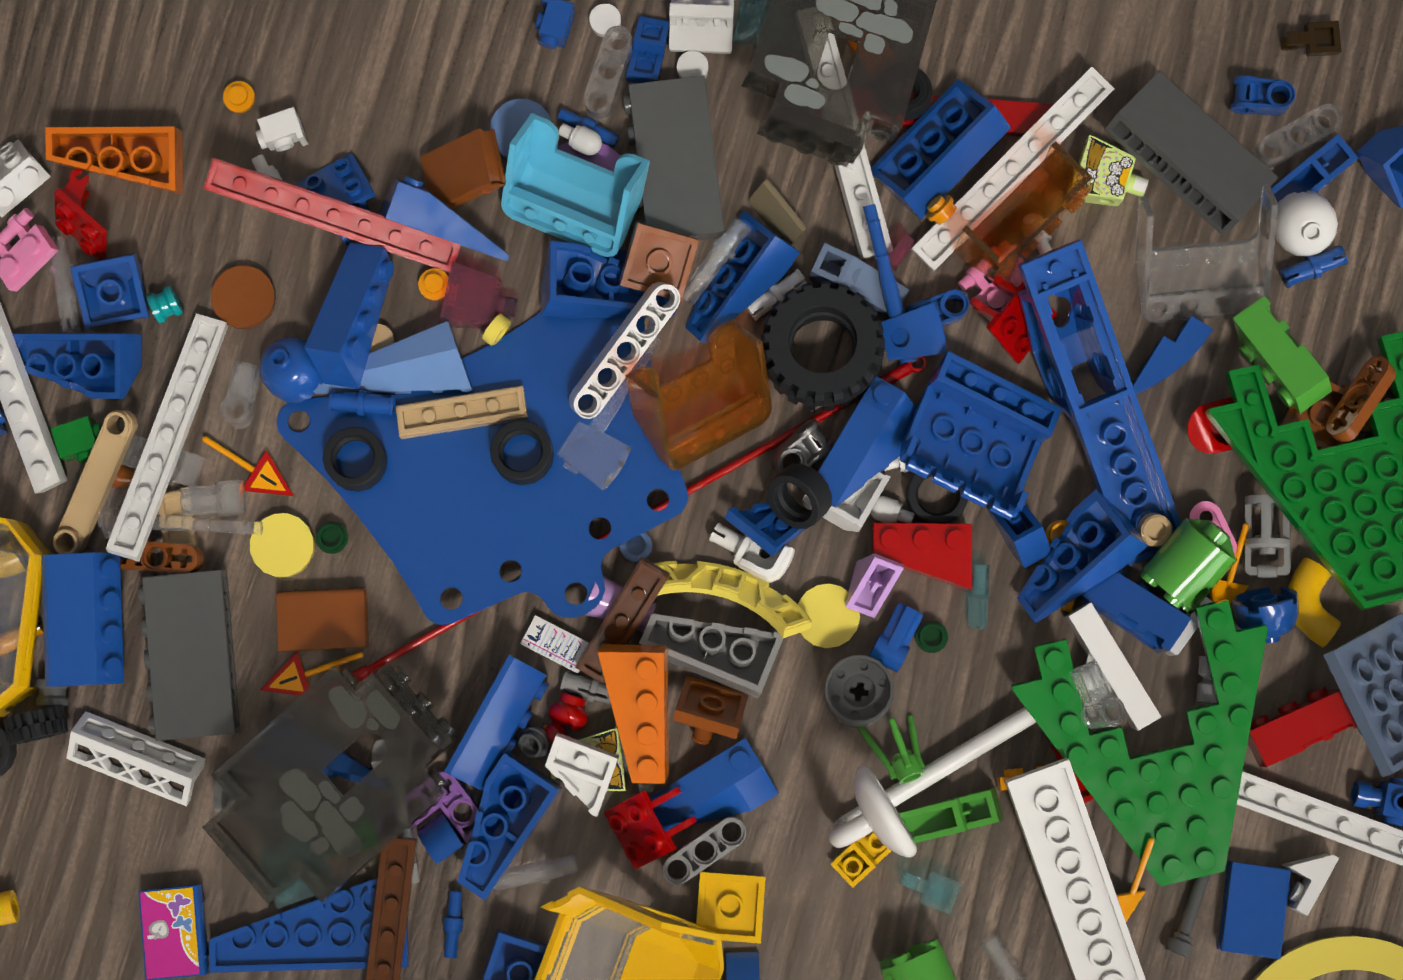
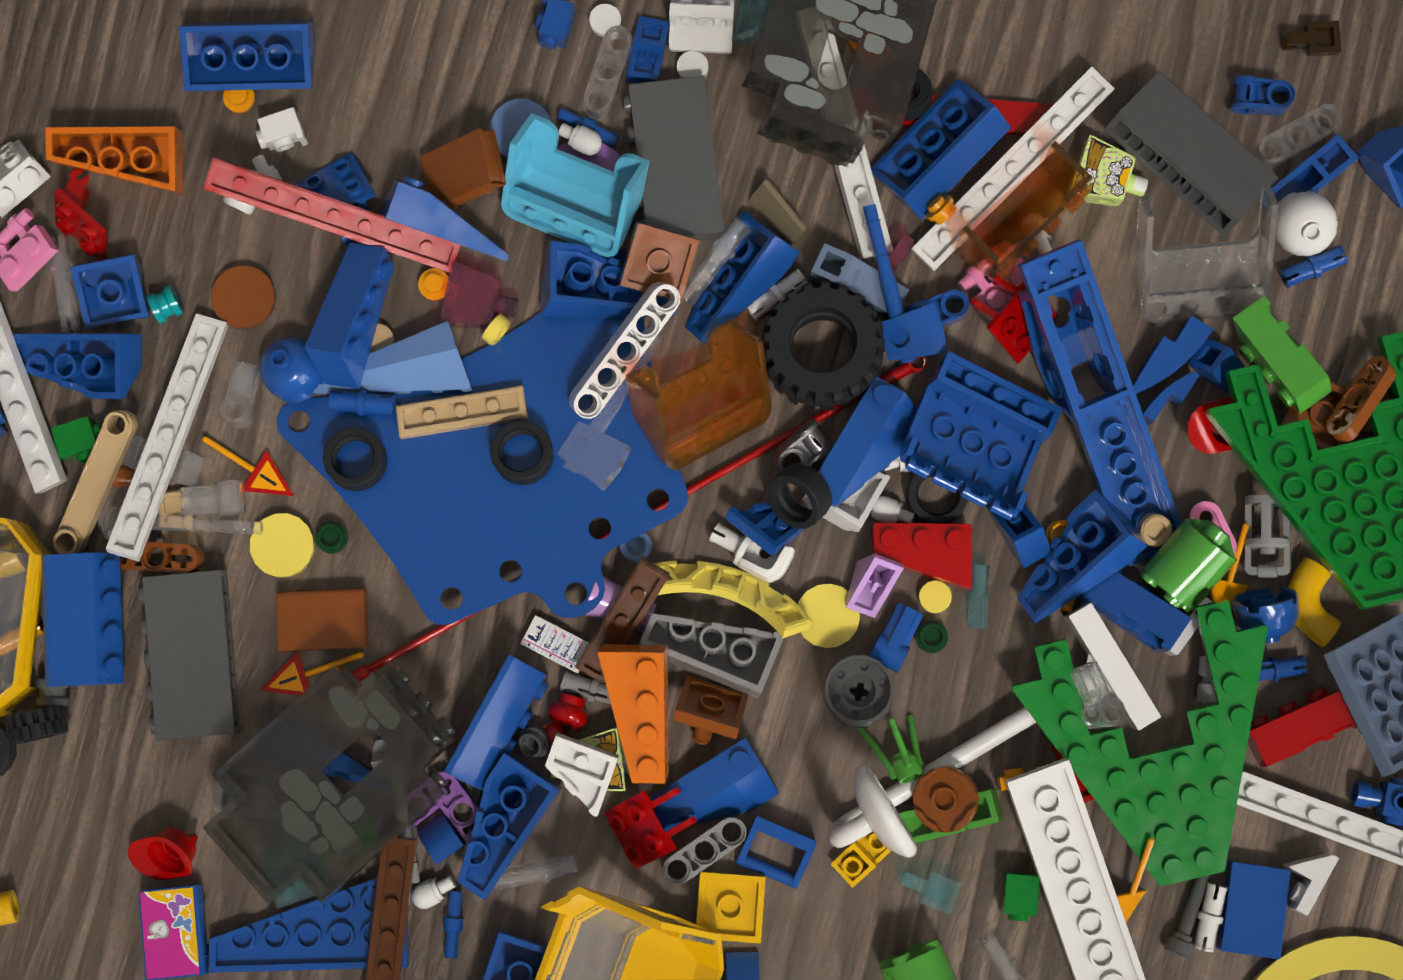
white fence [66,711,206,806] -> none
none -> red piece [128,827,198,880]
none -> blue slope [179,20,315,91]
none -> white tile [223,196,255,215]
none -> white cylinder [411,875,456,909]
none -> blue tile [736,815,817,889]
none -> dark orange tile [913,766,979,833]
none -> light yellow tile [918,581,952,614]
none -> green brick [1000,872,1039,921]
none -> blue slope [1142,372,1199,425]
none -> blue brick [1188,338,1245,393]
none -> white pin [1193,883,1228,953]
none -> blue axle [1259,655,1307,682]

